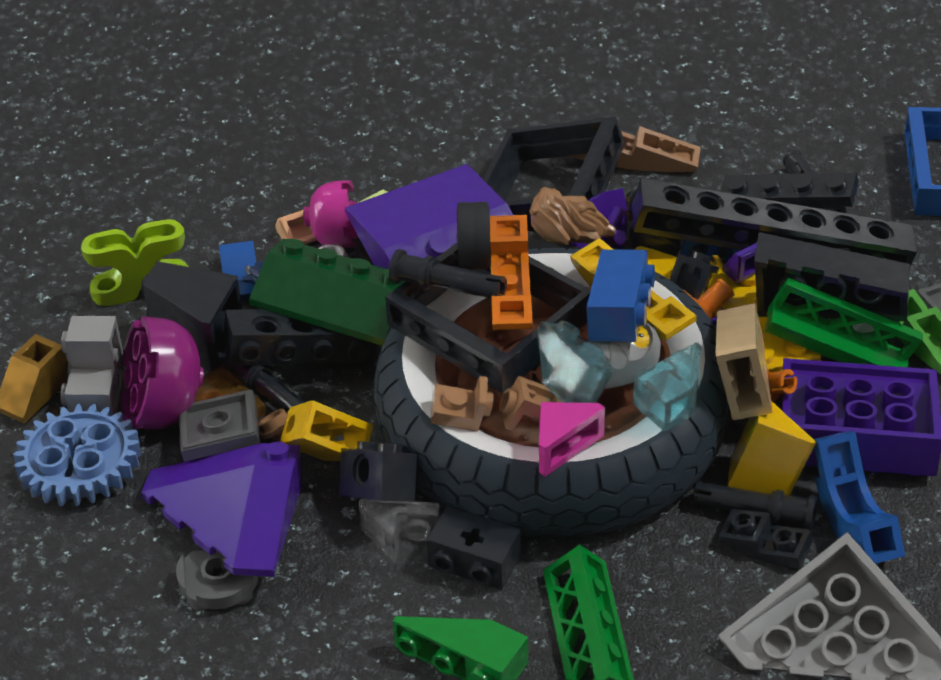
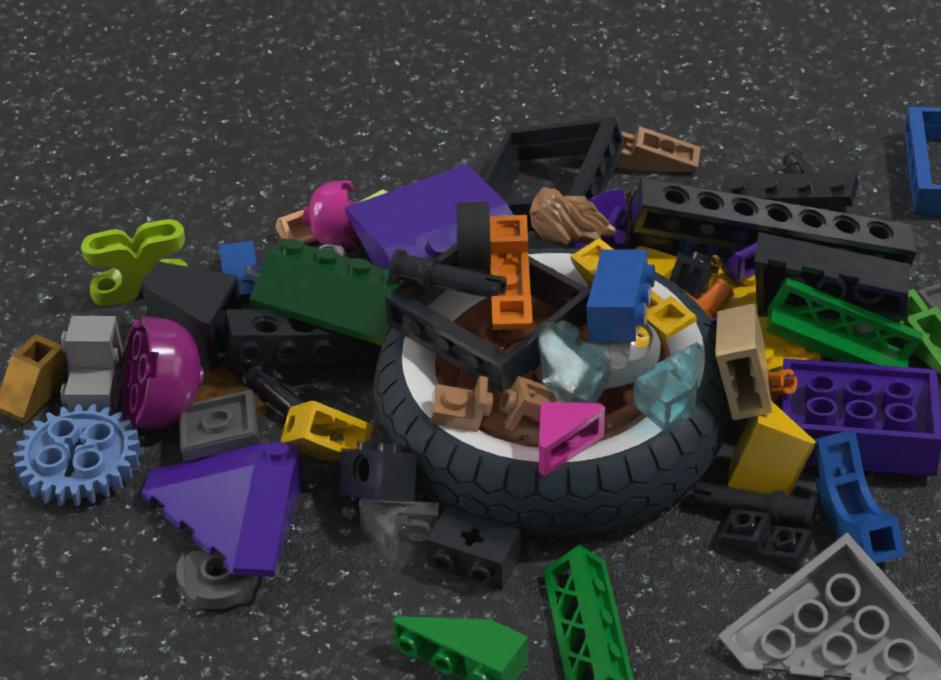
medium nougat plate [258,408,287,442] -> none

